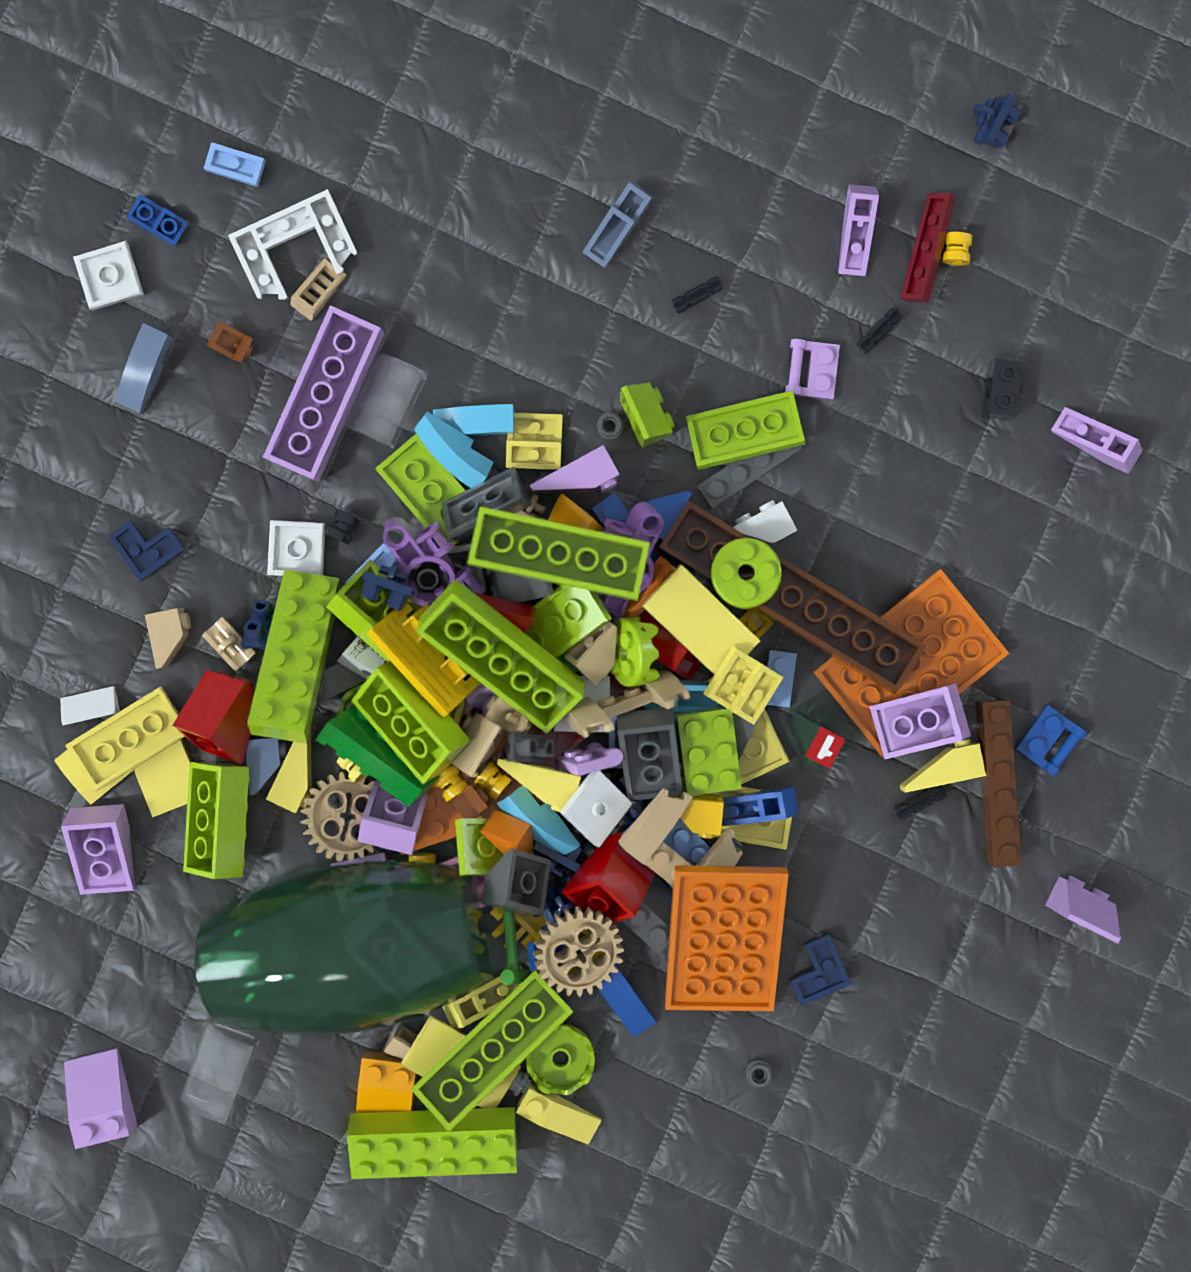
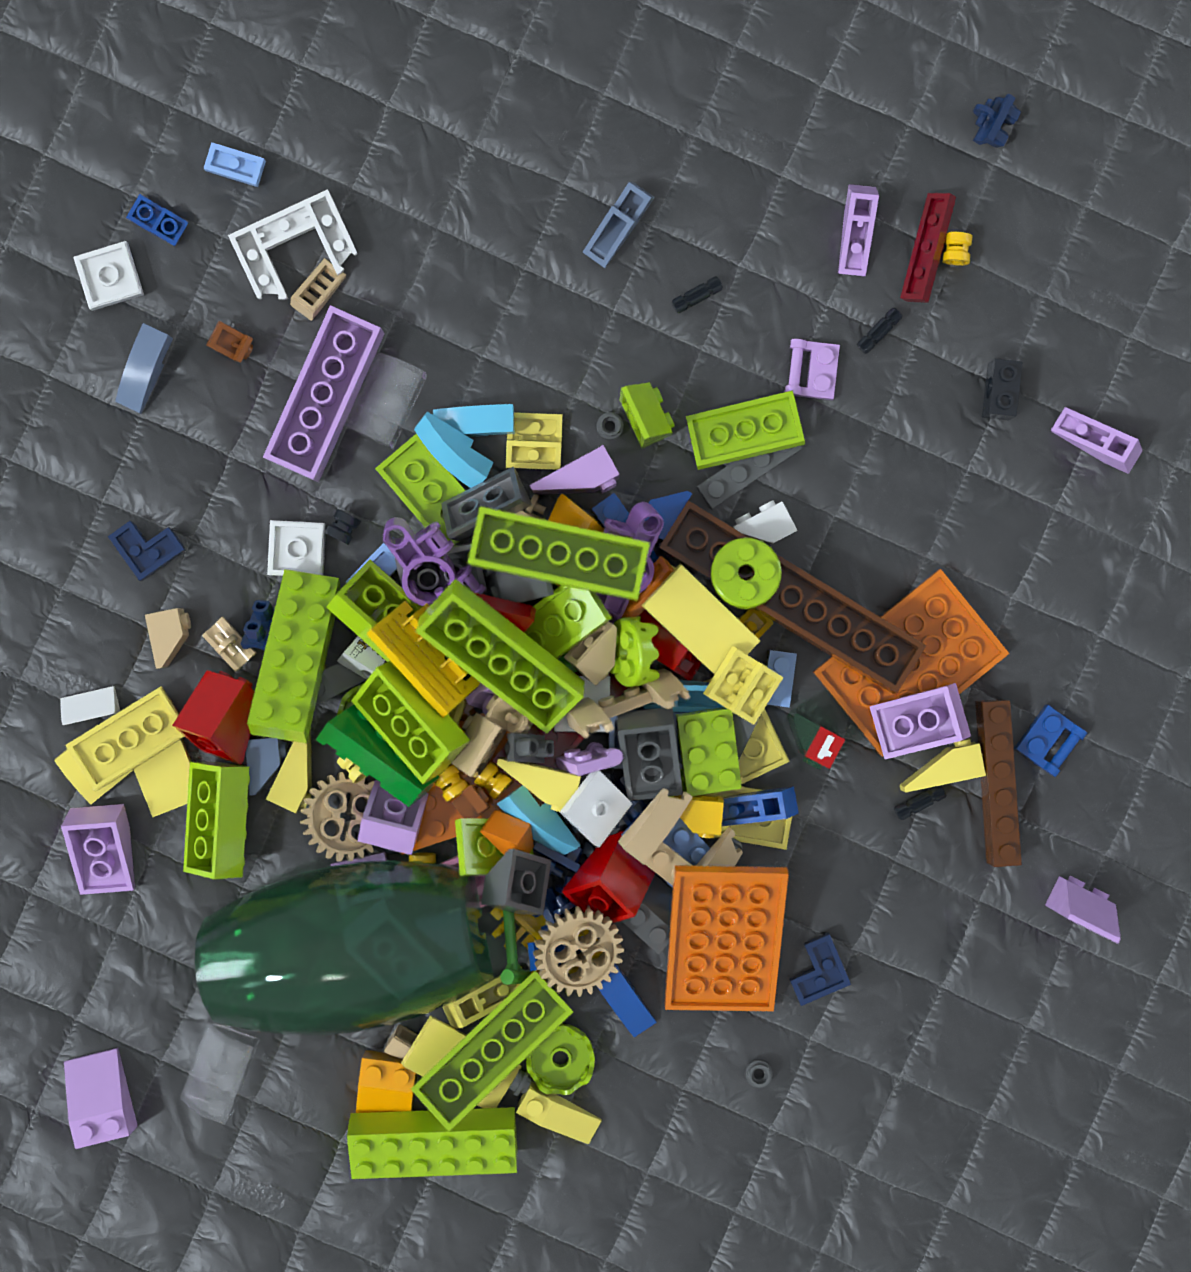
dark blue hips [362,561,415,611] -> none

